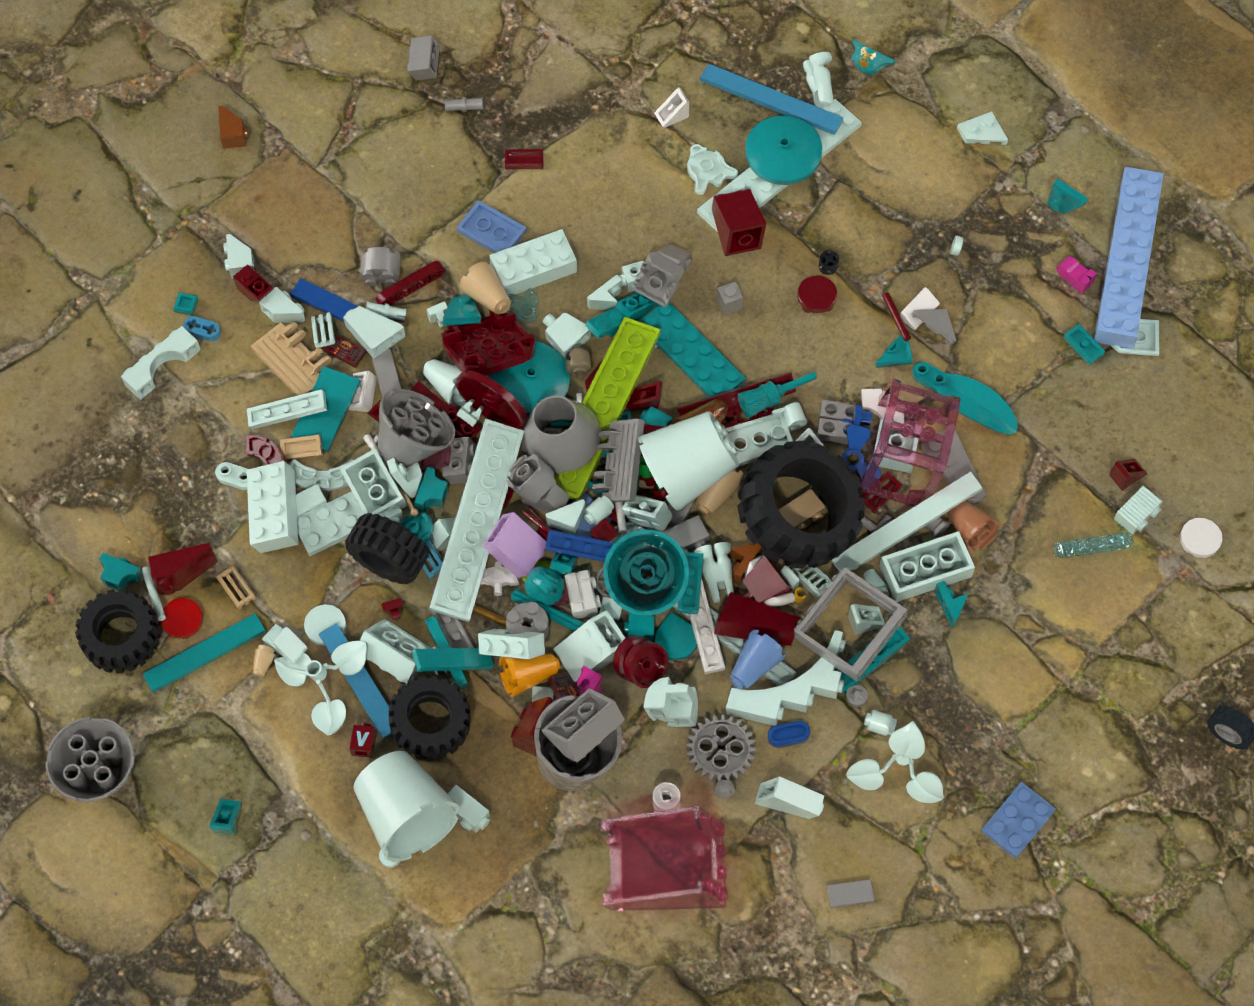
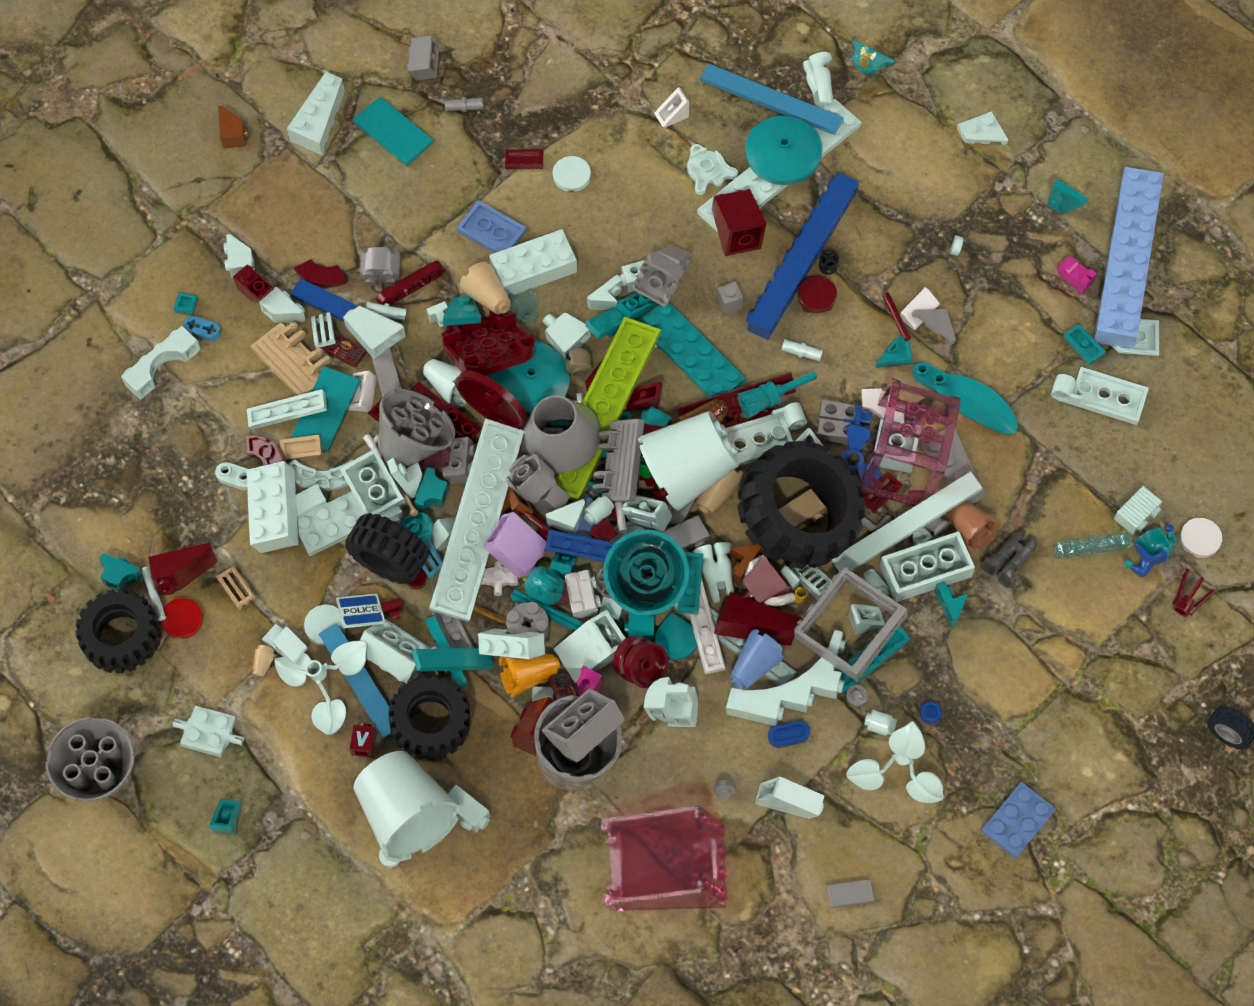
teal tile [143,613,266,693] -> none
light aqua tile [456,399,484,427] -> none
white wheel [652,782,680,818] -> none
light grey gear [686,714,756,782] -> none
dark red slope [1109,459,1147,491] -> none
none -> light aqua plate [173,706,244,757]
none -> light aqua wedge [287,72,345,156]
none -> dark red tile [294,259,347,288]
none -> piece [336,594,386,628]
none -> teal tile [353,96,433,167]
none -> dark red tile [407,569,427,590]
none -> dark orange slope [501,486,534,515]
none -> light aqua tile [553,156,591,192]
none -> blue brick [746,172,859,340]
none -> light aqua pin [781,339,823,362]
none -> light aqua tile [912,527,934,546]
none -> blue tile [920,702,942,724]
none -> dark grey piece [981,529,1038,588]
none -> light aqua hinge [1051,367,1149,425]
none -> piece [1124,524,1178,577]
none -> dark red plant [1172,568,1215,617]

